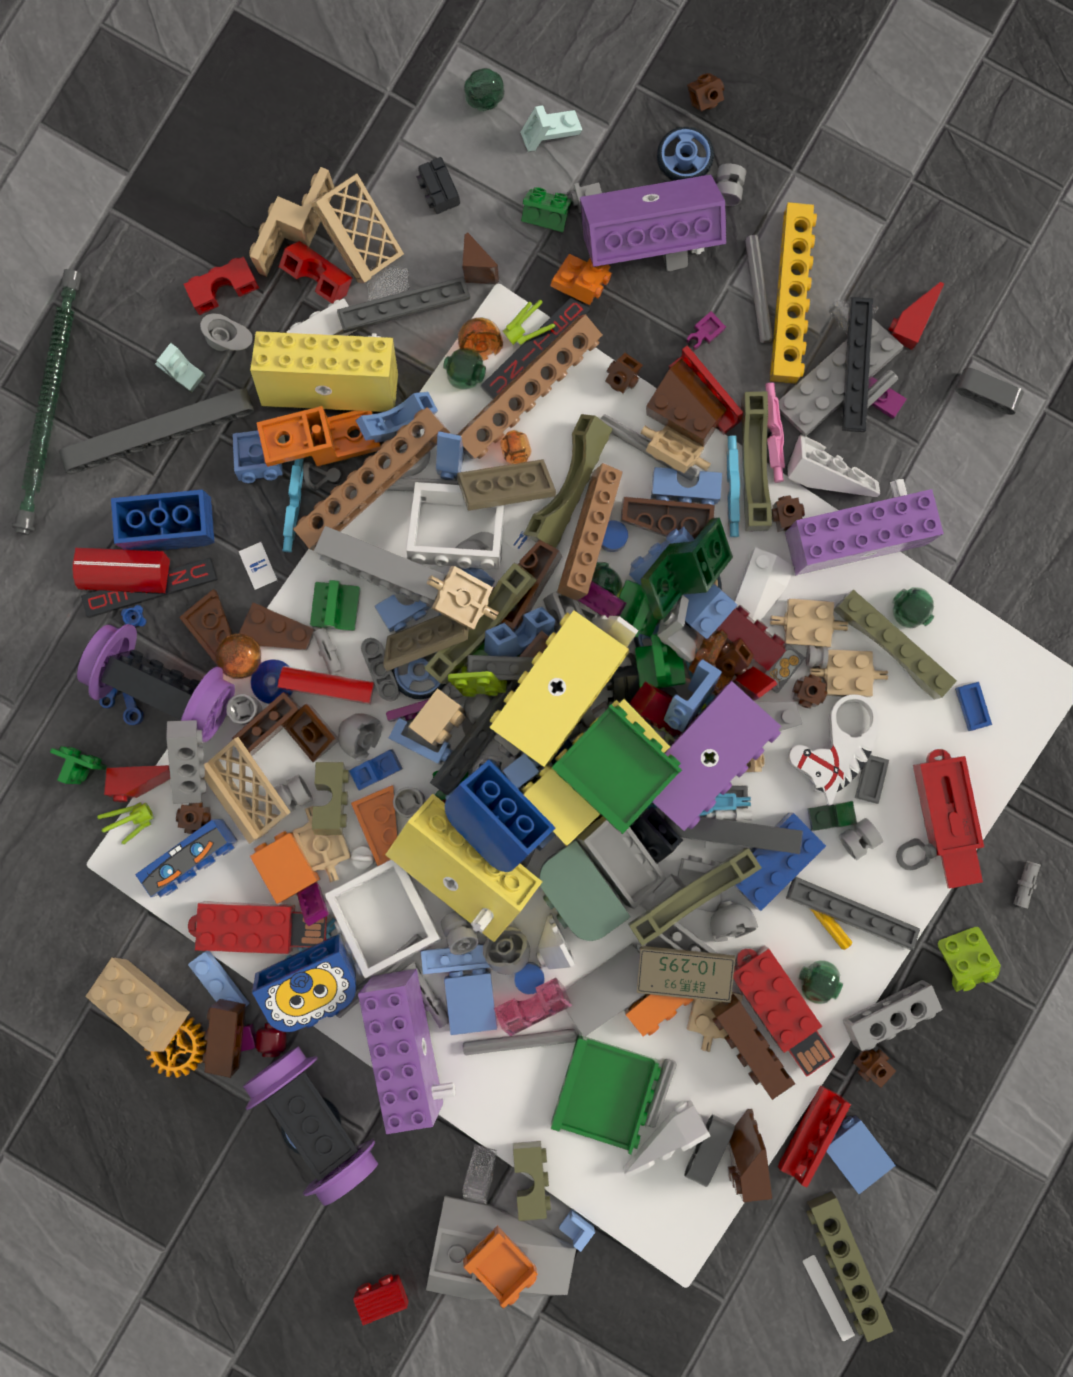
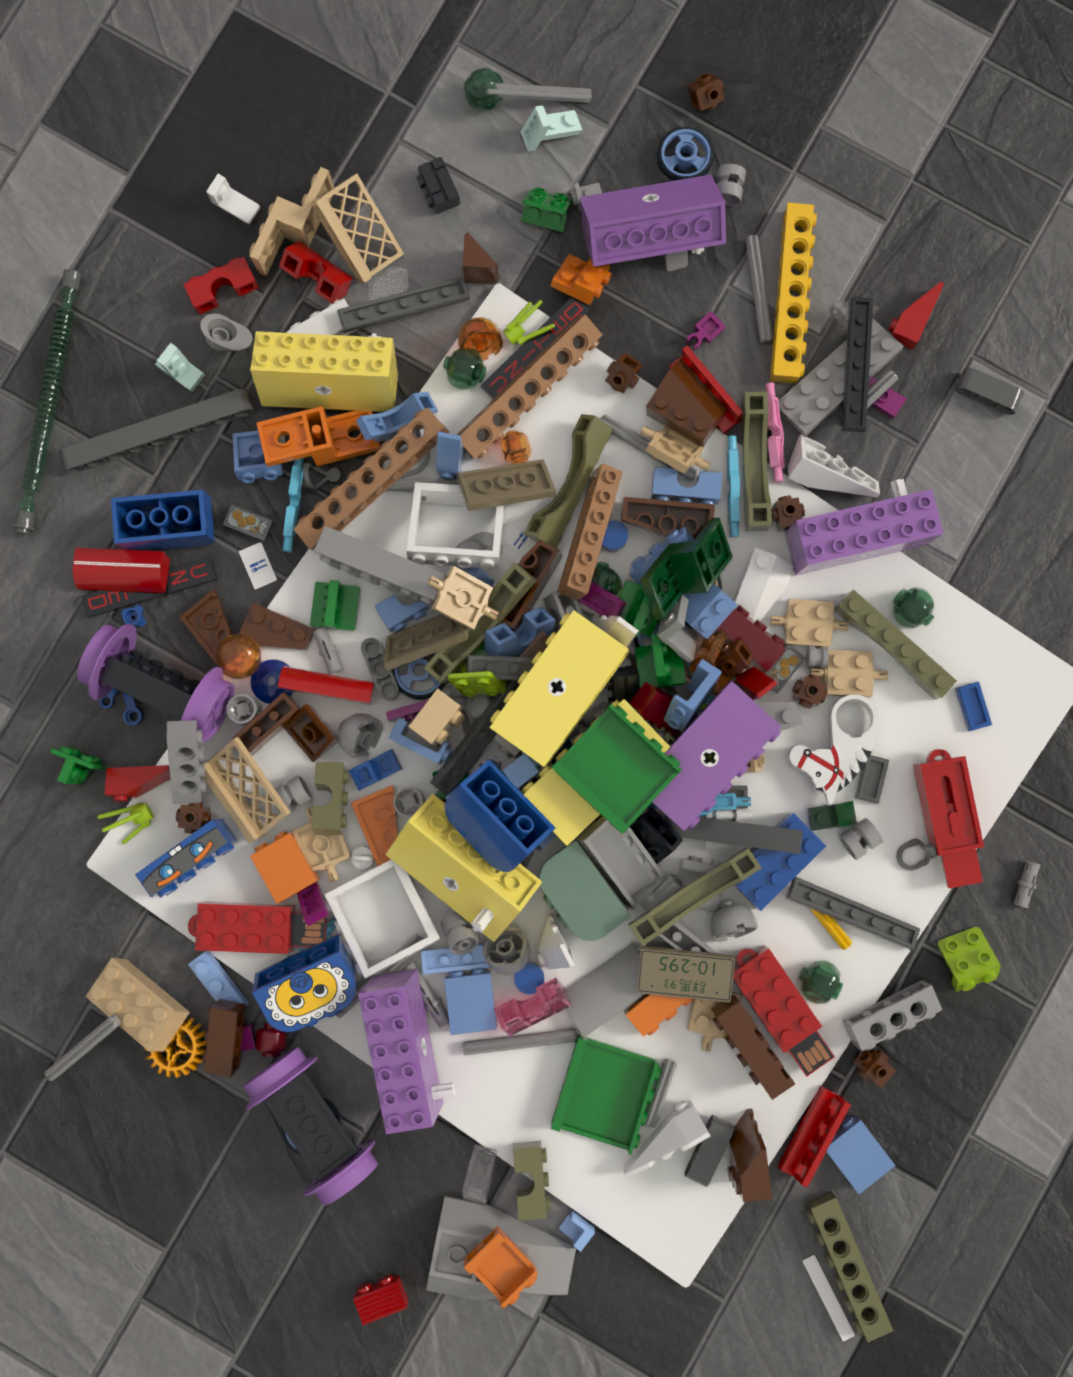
none -> light grey axle [45,1015,121,1081]
none -> white bracket [206,174,260,224]
none -> tile [223,504,274,542]
none -> light grey axle [485,82,592,102]

